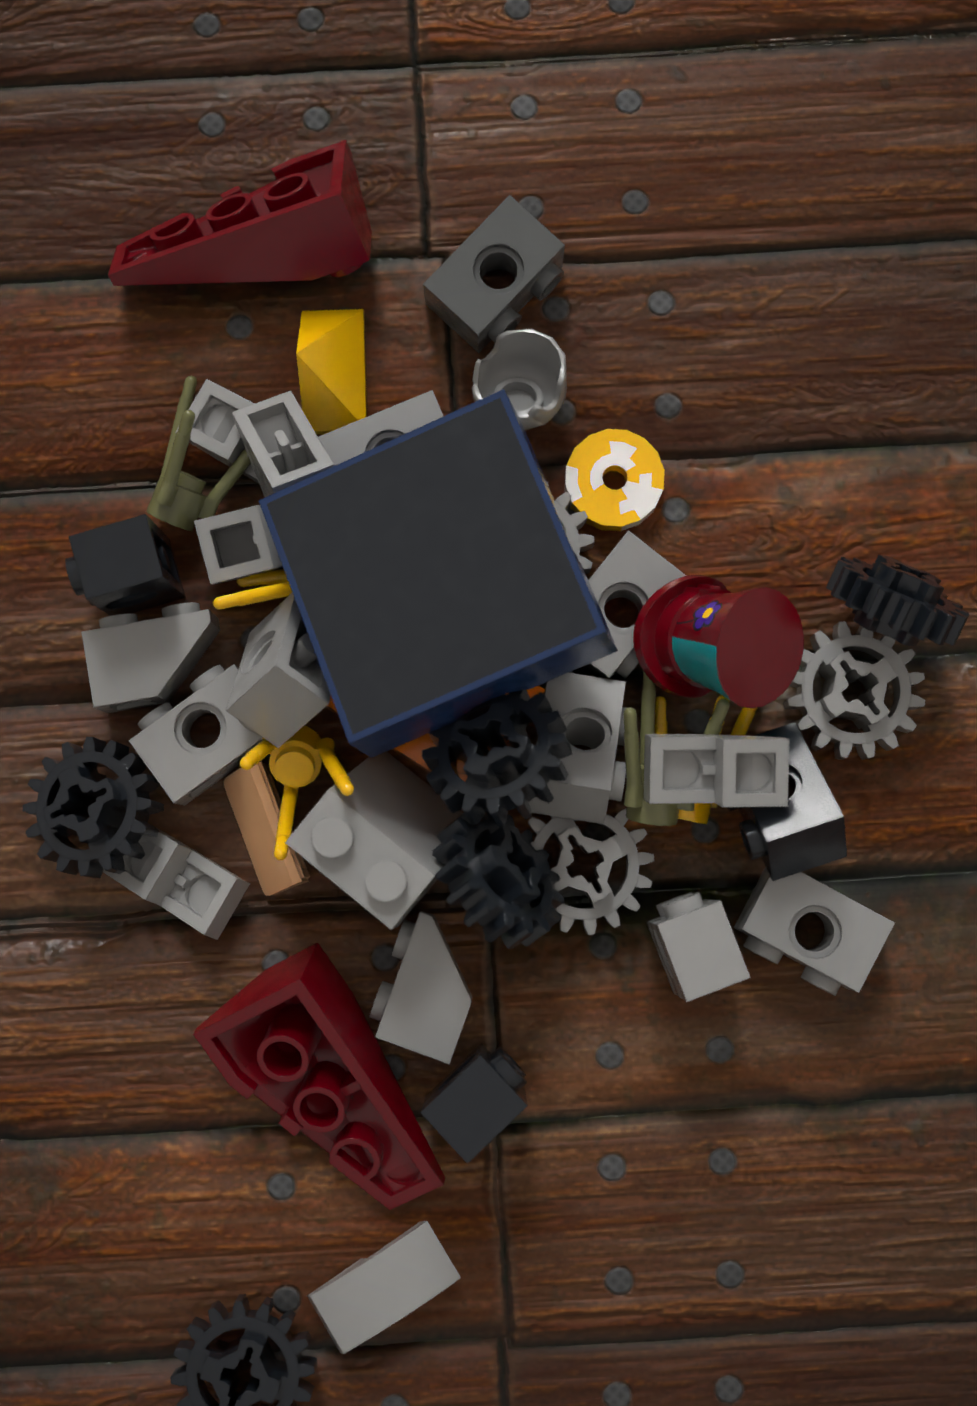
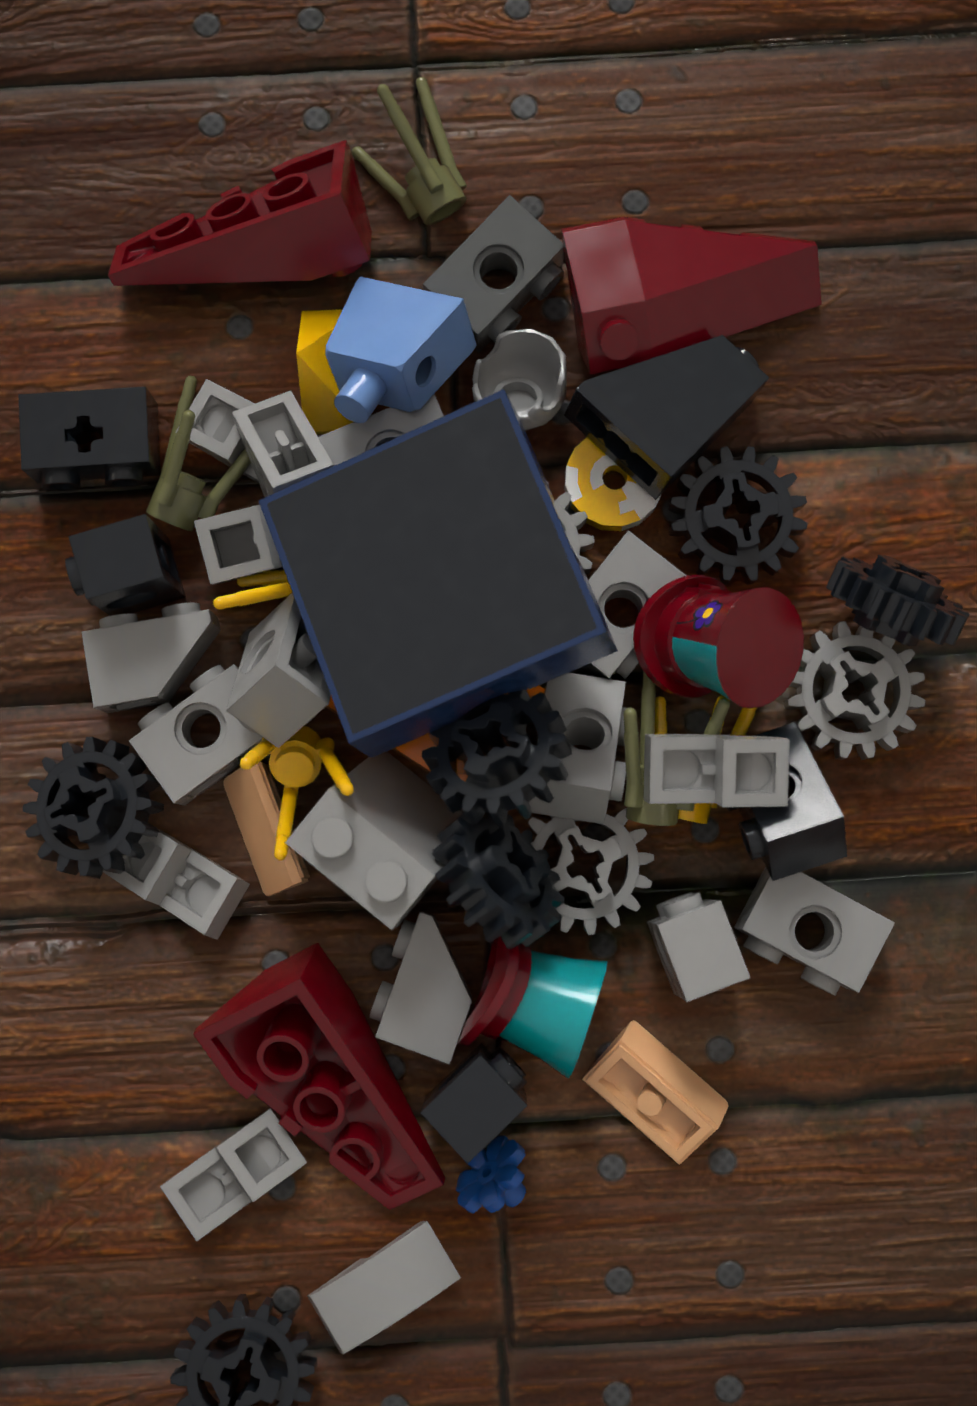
none -> black brick [18,386,161,491]
none -> light grey slope [160,1109,307,1241]
none -> medium blue torso [325,277,477,423]
none -> olive plant [352,77,467,226]
none -> blue plant [456,1136,526,1213]
none -> teal hat [458,936,608,1079]
none -> dark red wedge [561,217,822,374]
none -> black slope [564,335,769,500]
none -> light nougat slope [582,1020,729,1165]
none -> black gear [668,446,808,585]

